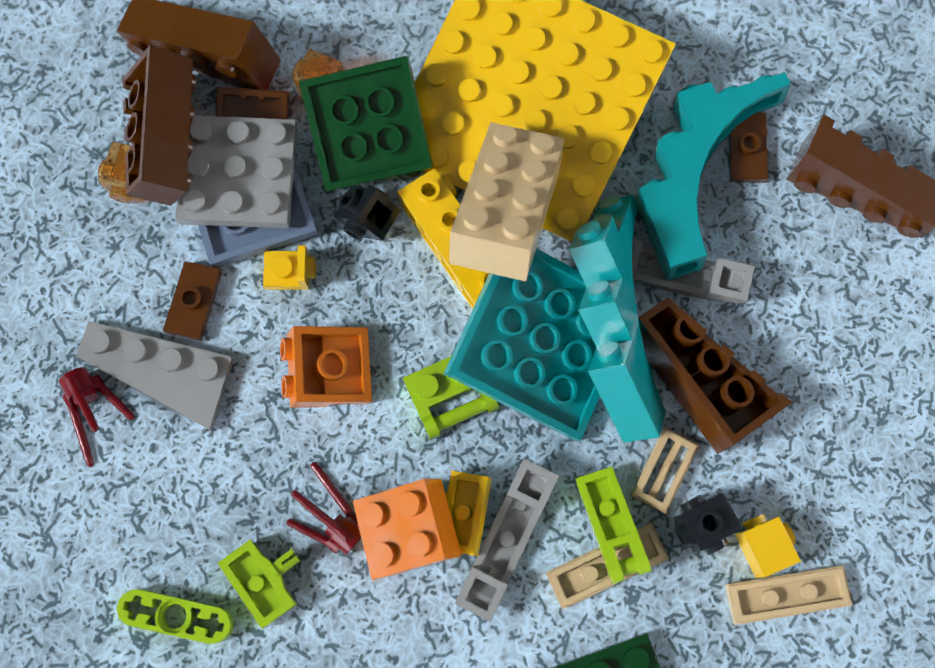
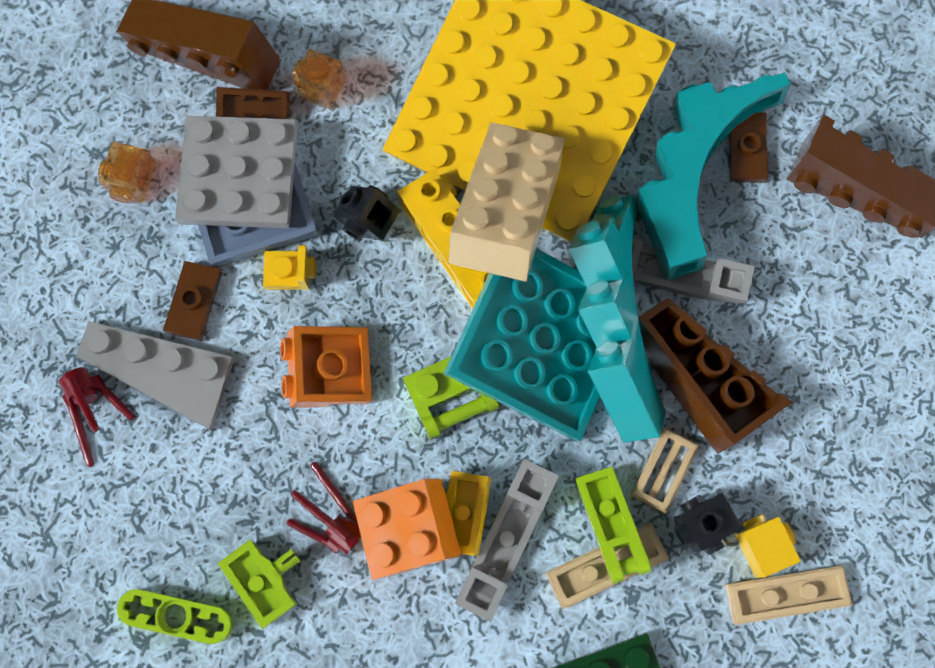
reddish brown wedge [122,45,196,206] -> none
dark green plate [299,56,434,191] -> none

